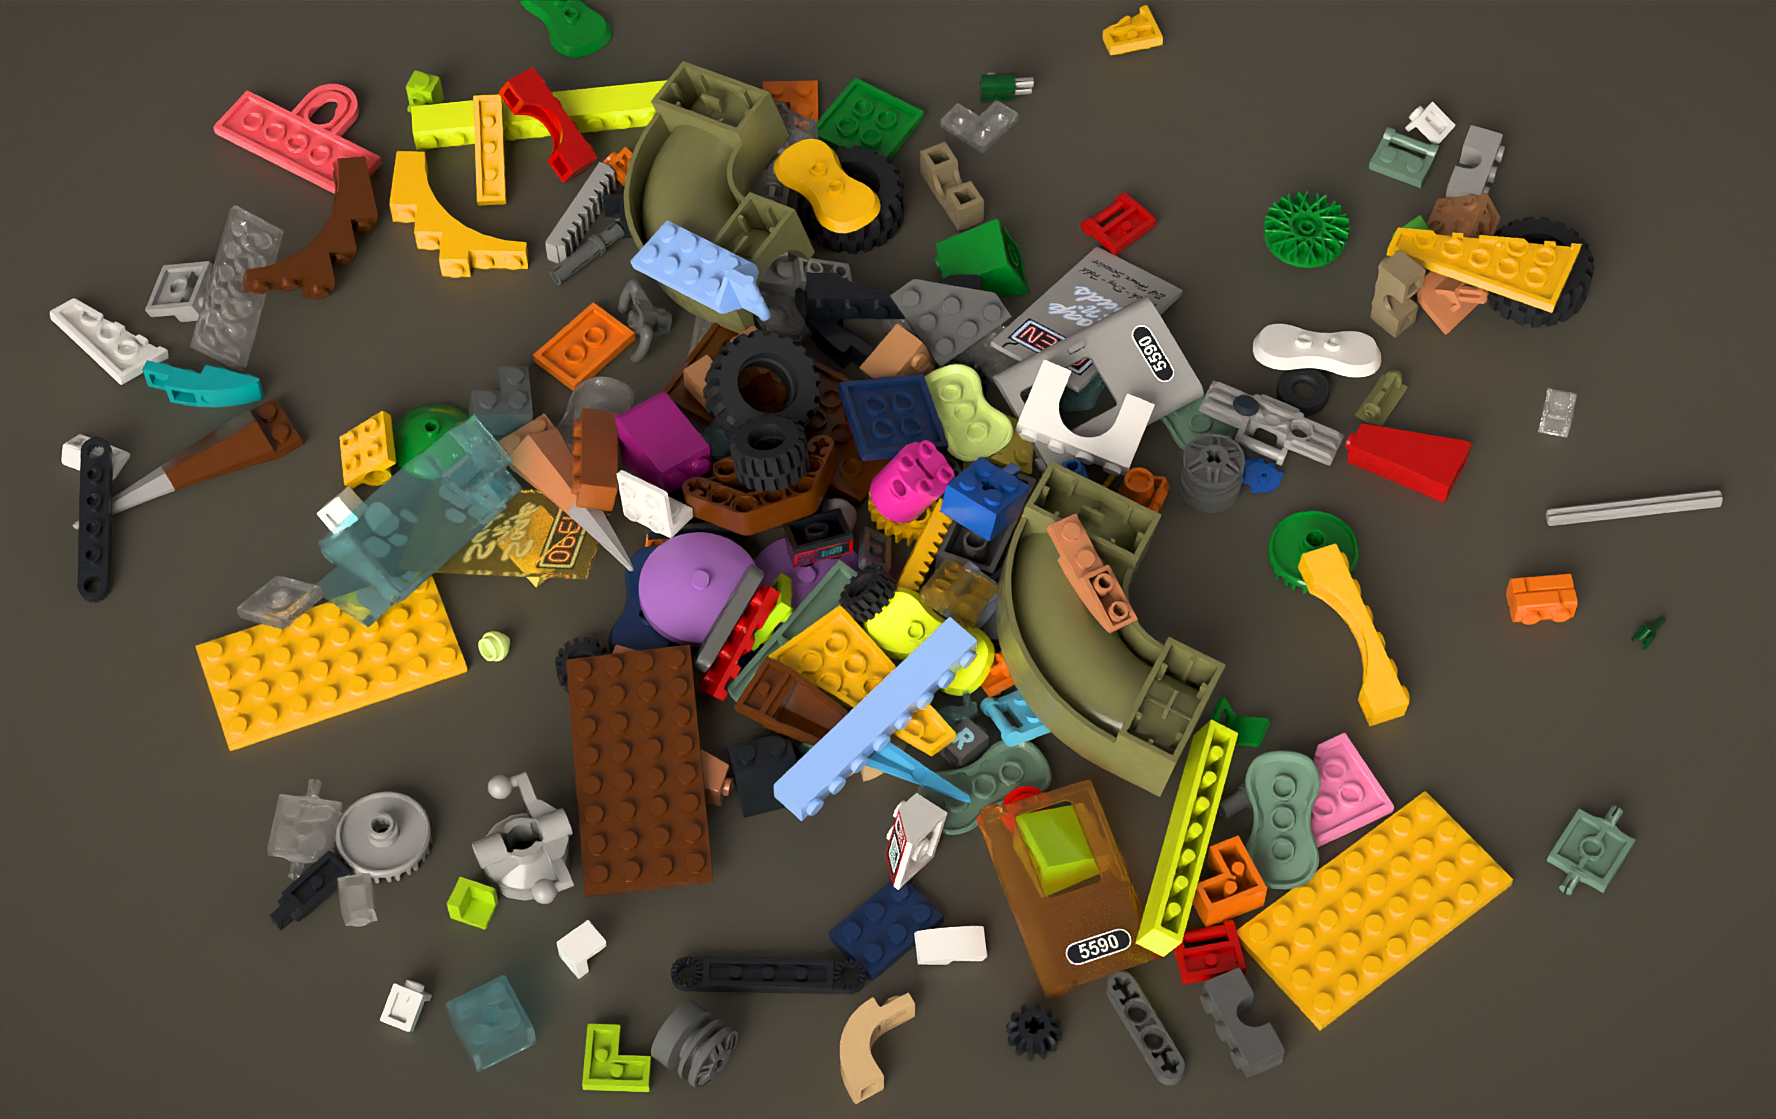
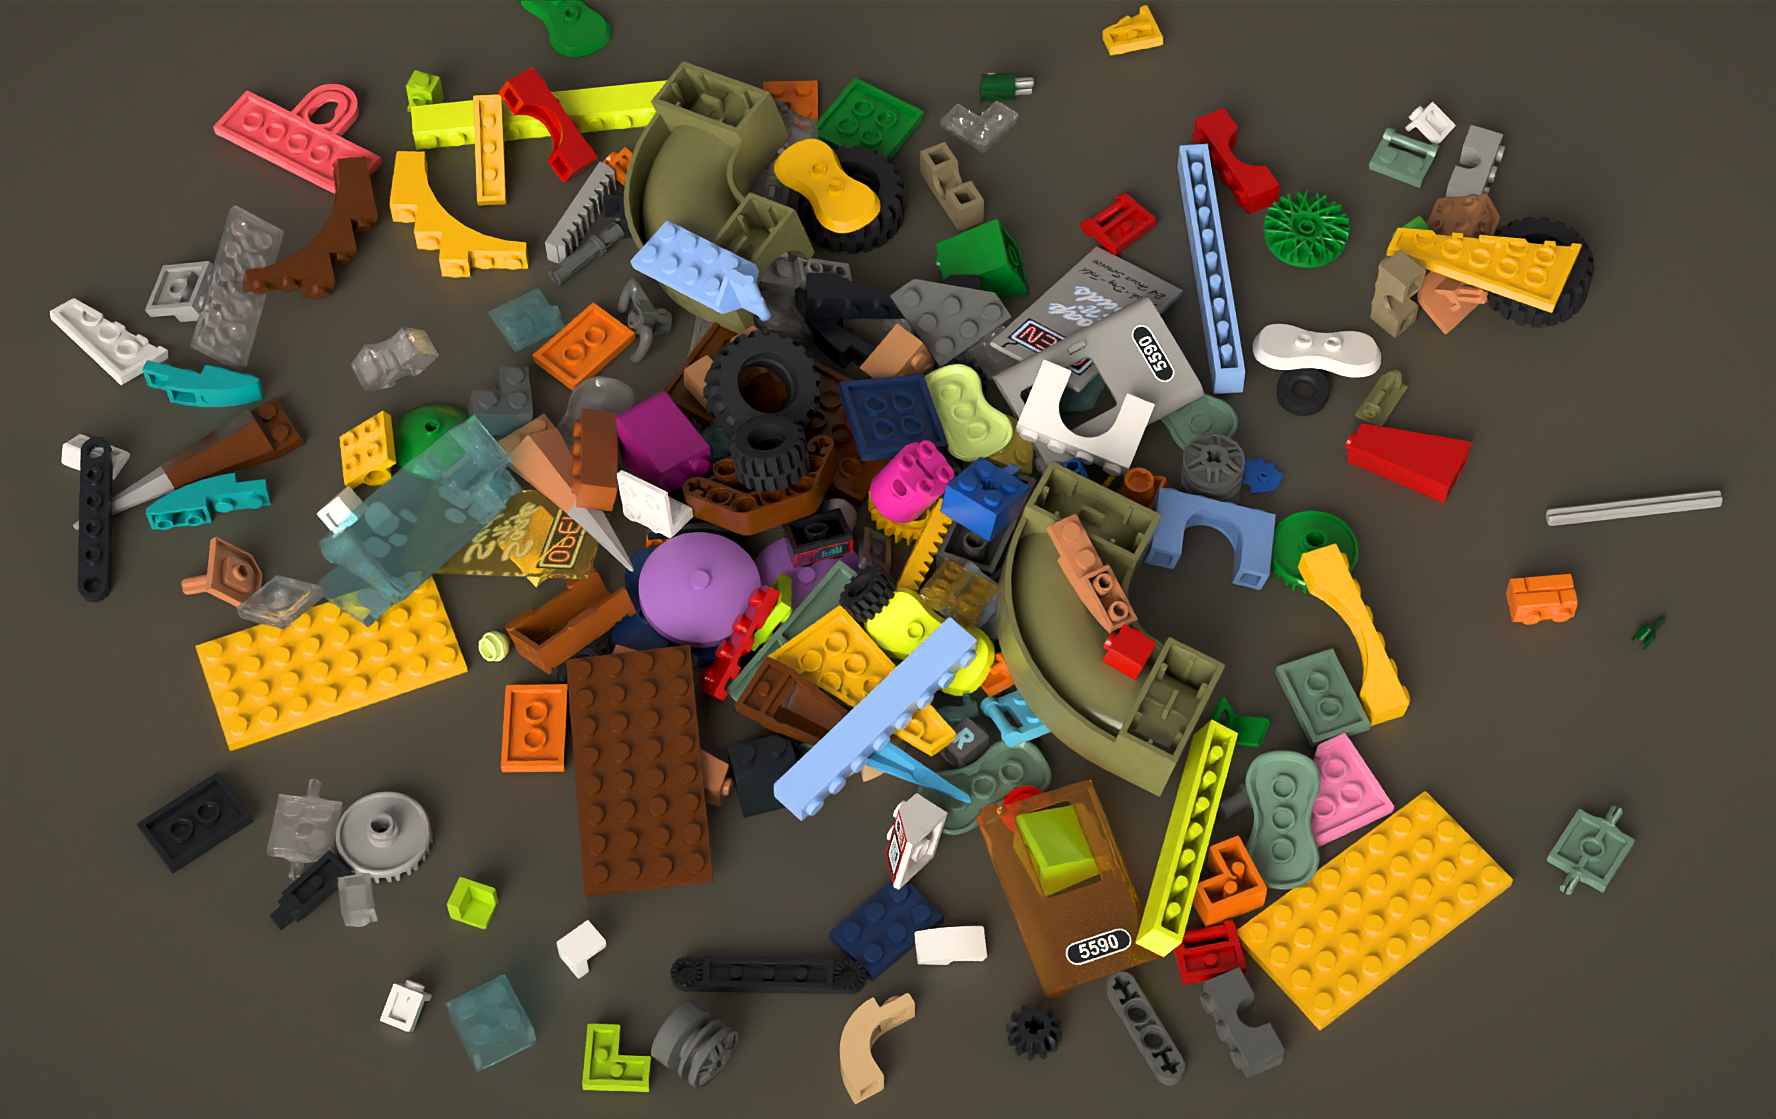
light grey piece [472,772,574,904] -> none
dark grey beam [692,564,765,673] -> none
light grey piece [1198,380,1344,466] -> none
clear brick [1538,388,1577,438] -> none
none -> black plate [137,772,253,874]
none -> teal slope [146,473,271,530]
none -> nougat piece [181,537,262,609]
none -> clear brick [350,327,439,390]
none -> clear light blue hinge [488,288,565,353]
none -> orange plate [501,684,569,772]
none -> dark orange piece [505,567,636,674]
none -> red brick [1102,624,1157,680]
none -> medium blue arch [1144,487,1276,590]
none -> light blue brick [1177,144,1245,394]
none -> red arch [1192,108,1280,215]
none -> sand green plate [1275,648,1371,749]

